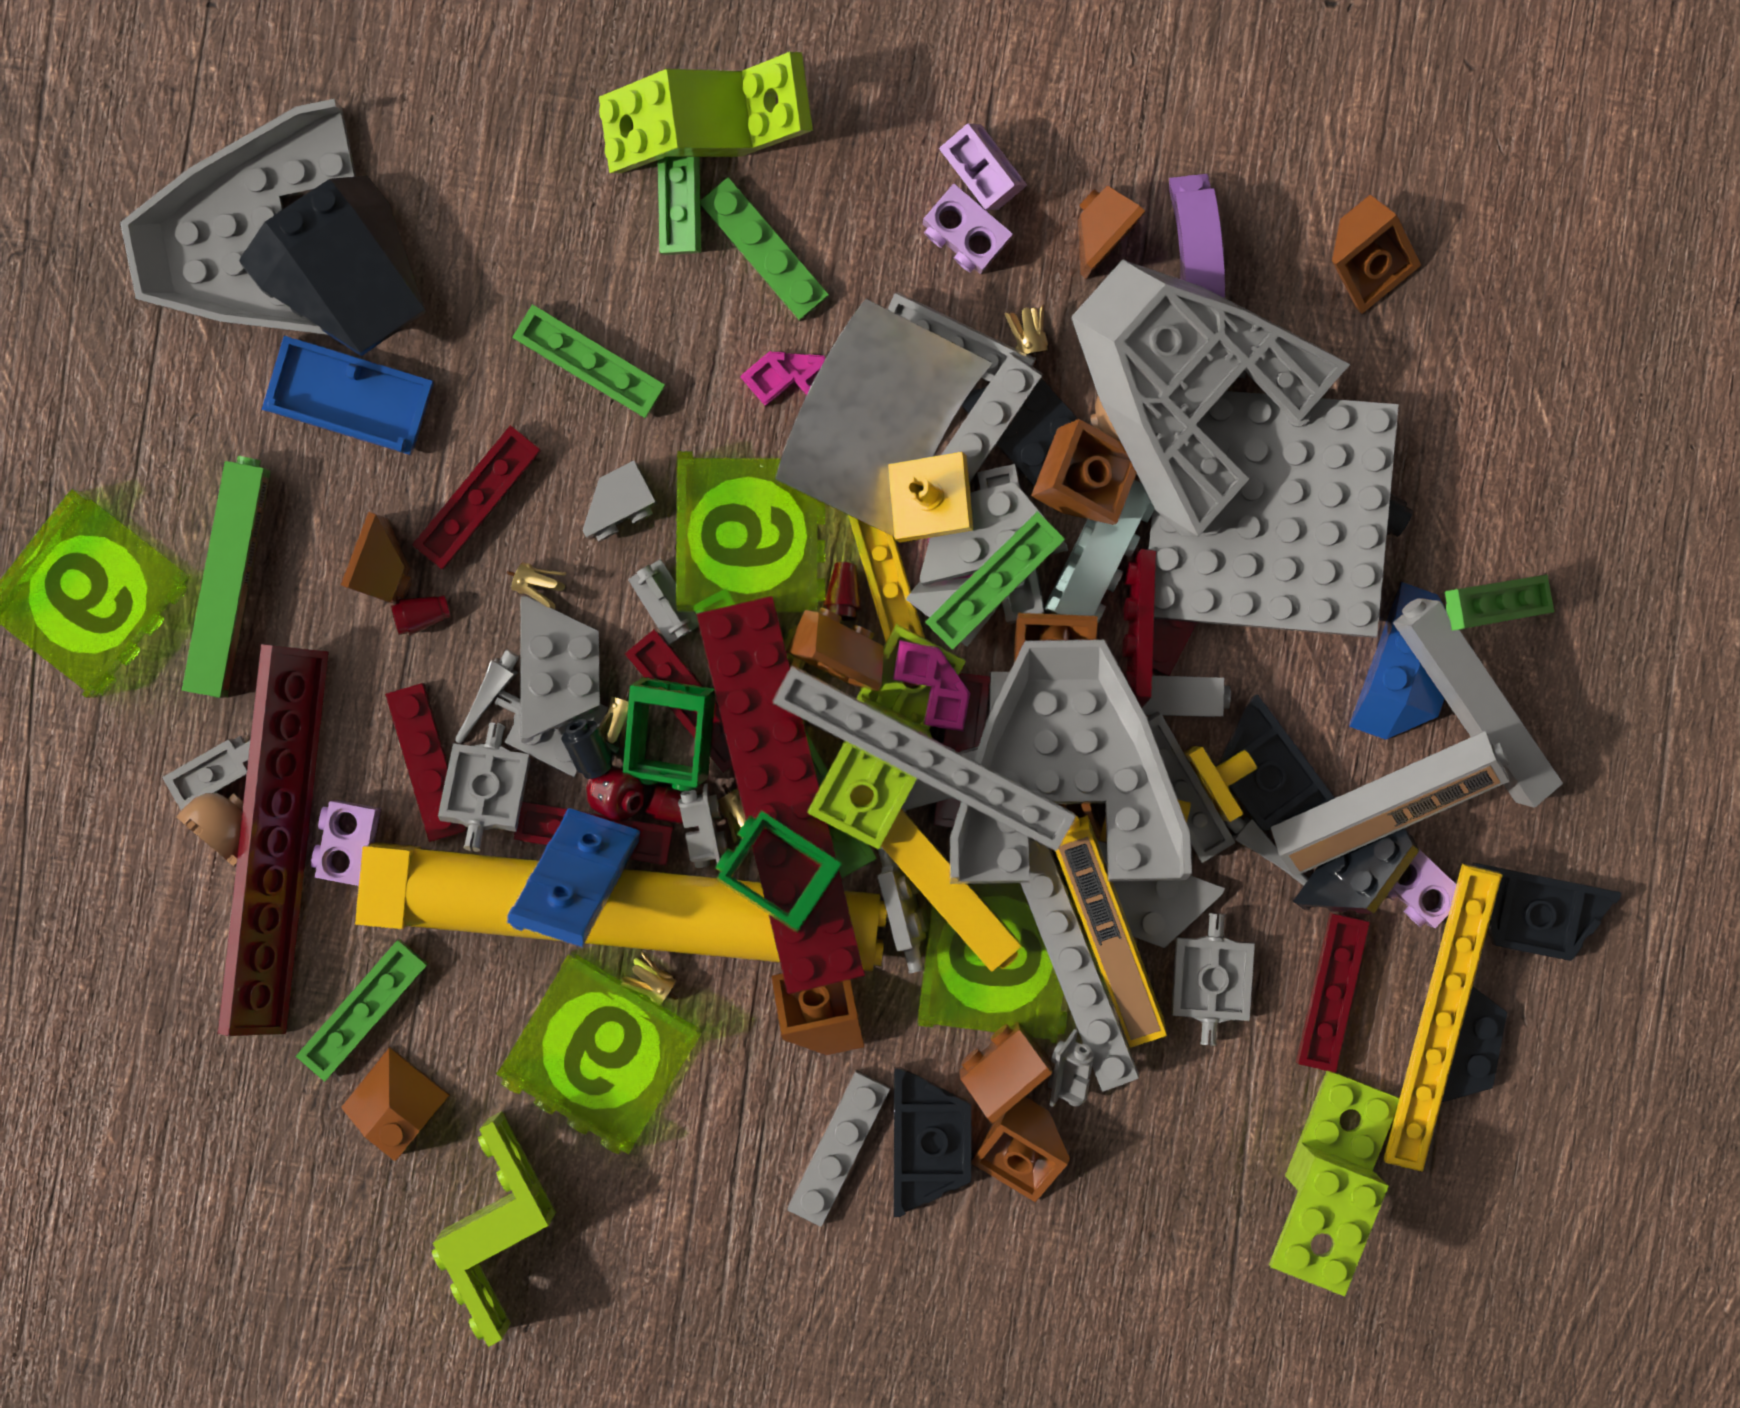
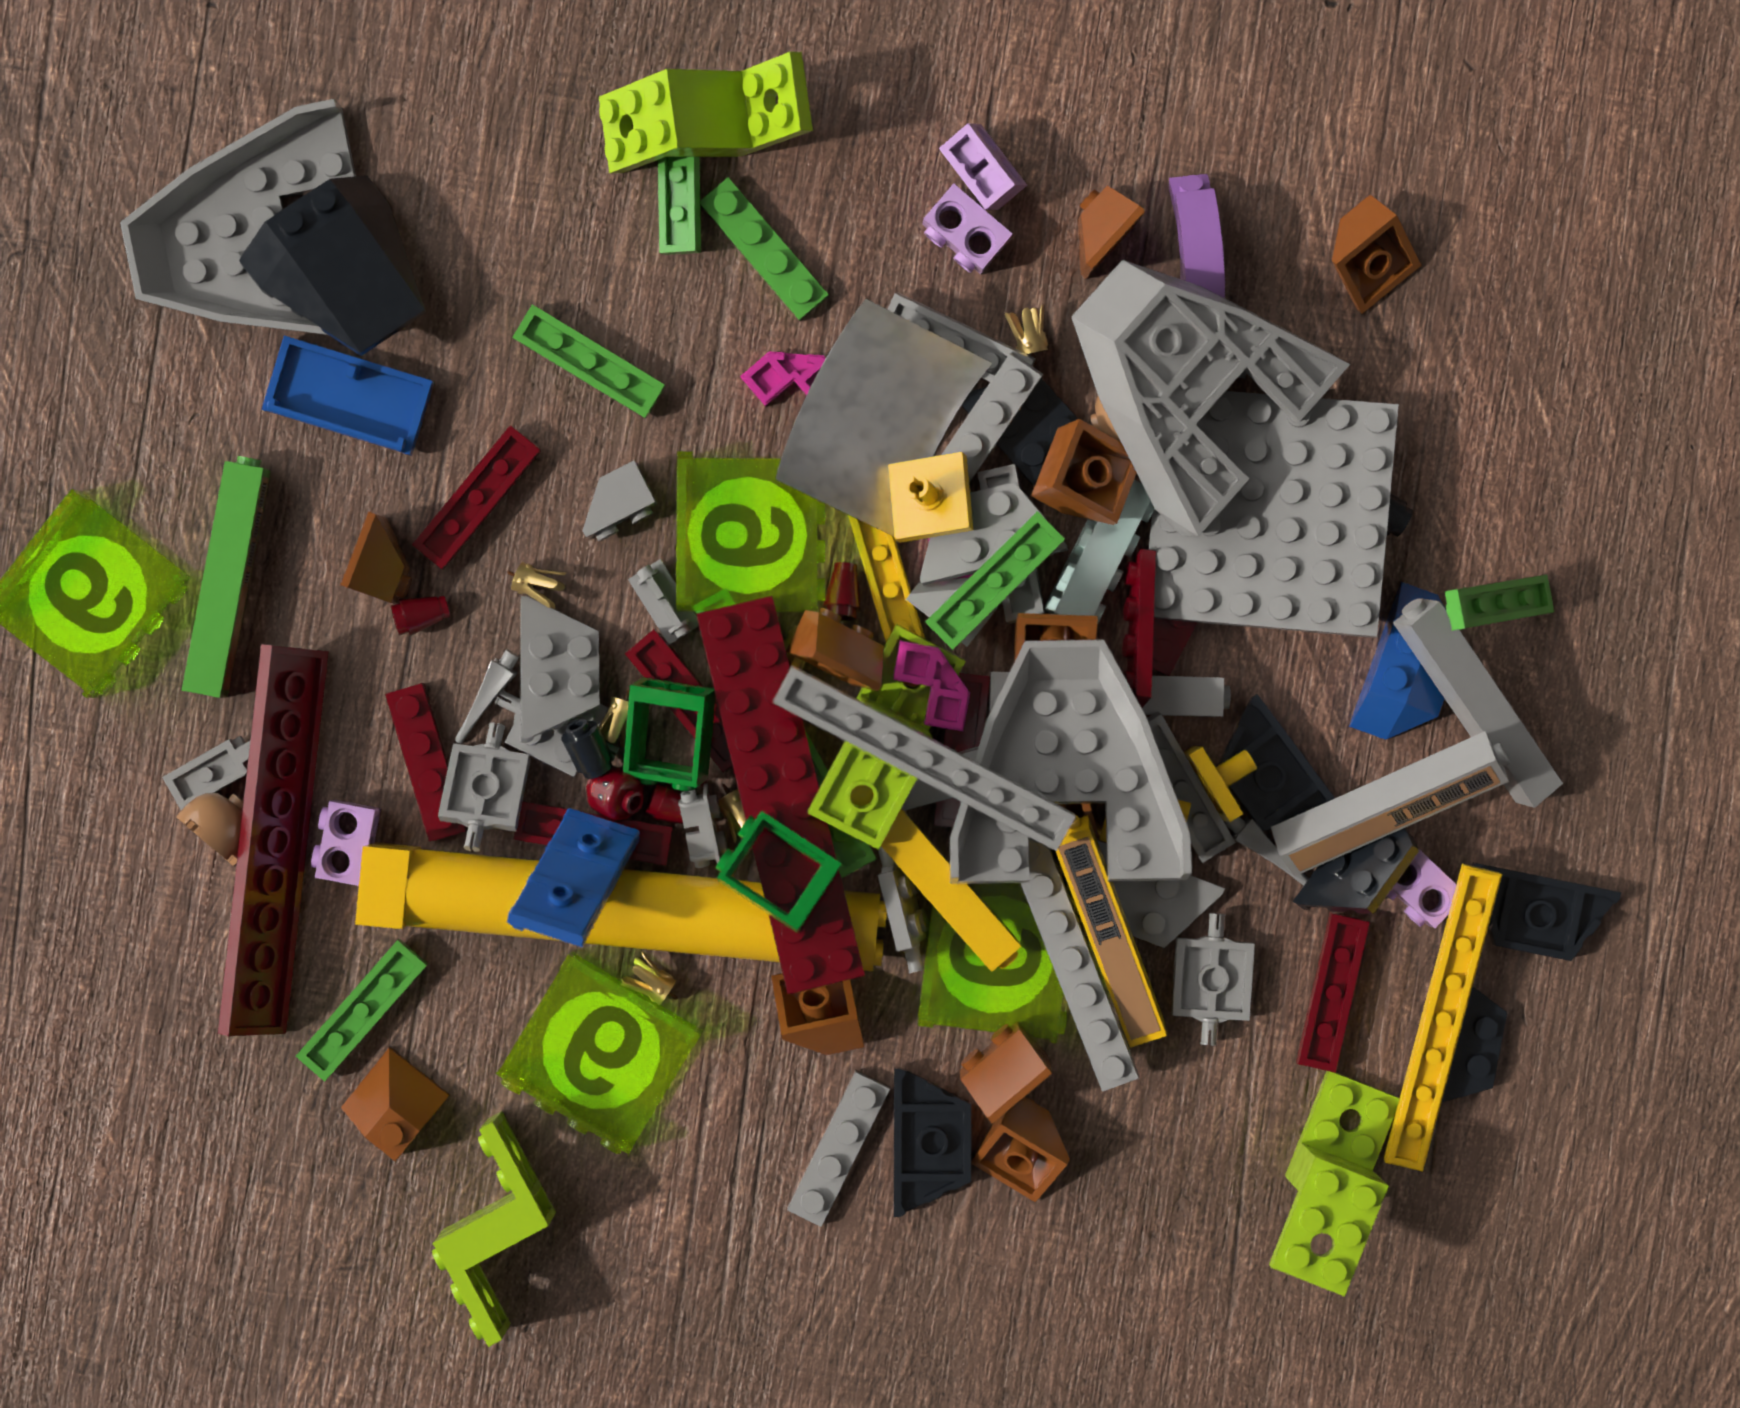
light grey hinge [1048,1029,1094,1107] -> none

